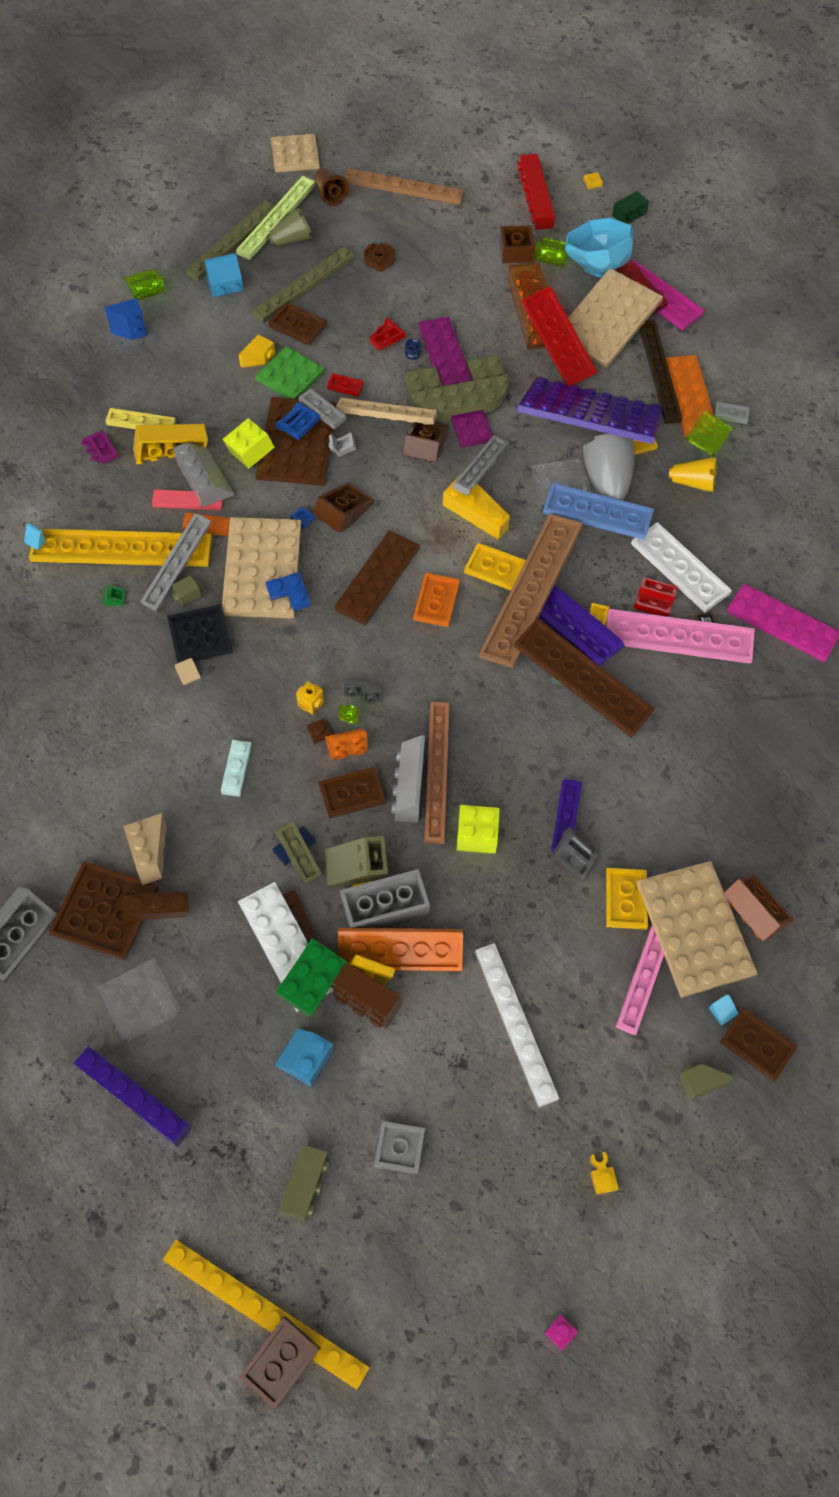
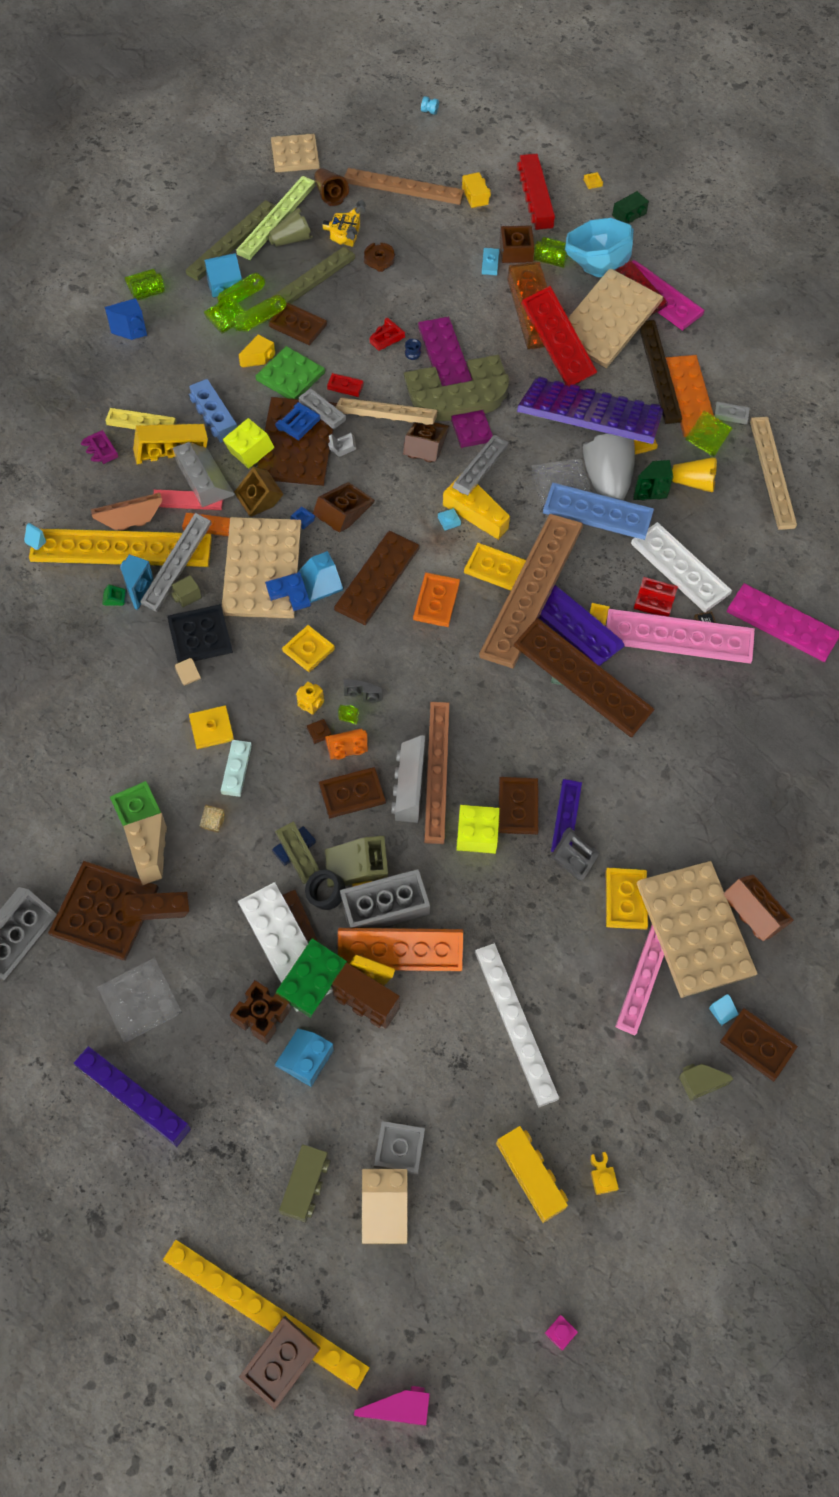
none -> nougat wedge [91,492,163,531]
none -> bright green plate [110,781,161,828]
none -> dark azure slope [120,554,154,610]
none -> medium blue brick [189,379,237,443]
none -> yellow plate [189,705,234,749]
none -> clear yellow slope [200,805,225,833]
none -> clear neon green plate [204,273,286,334]
none -> reddish brown brick [230,980,291,1044]
none -> pearl gold slope [234,467,284,517]
none -> yellow plate [282,625,335,673]
none -> dark azure slope [298,551,343,603]
none -> black tyre [305,869,346,910]
none -> yellow torso [323,200,366,247]
none -> dark pink slope [354,1386,430,1426]
none -> tan slope [362,1169,407,1244]
none -> medium azure wheel [421,96,439,115]
none -> medium azure plate [438,508,461,530]
none -> yellow brick [462,172,491,208]
none -> medium azure plate [482,248,499,275]
none -> yellow brick [496,1126,568,1223]
none -> reddish brown plate [498,777,538,835]
none -> dark green slope [633,460,673,500]
none -> tan plate [750,417,797,530]

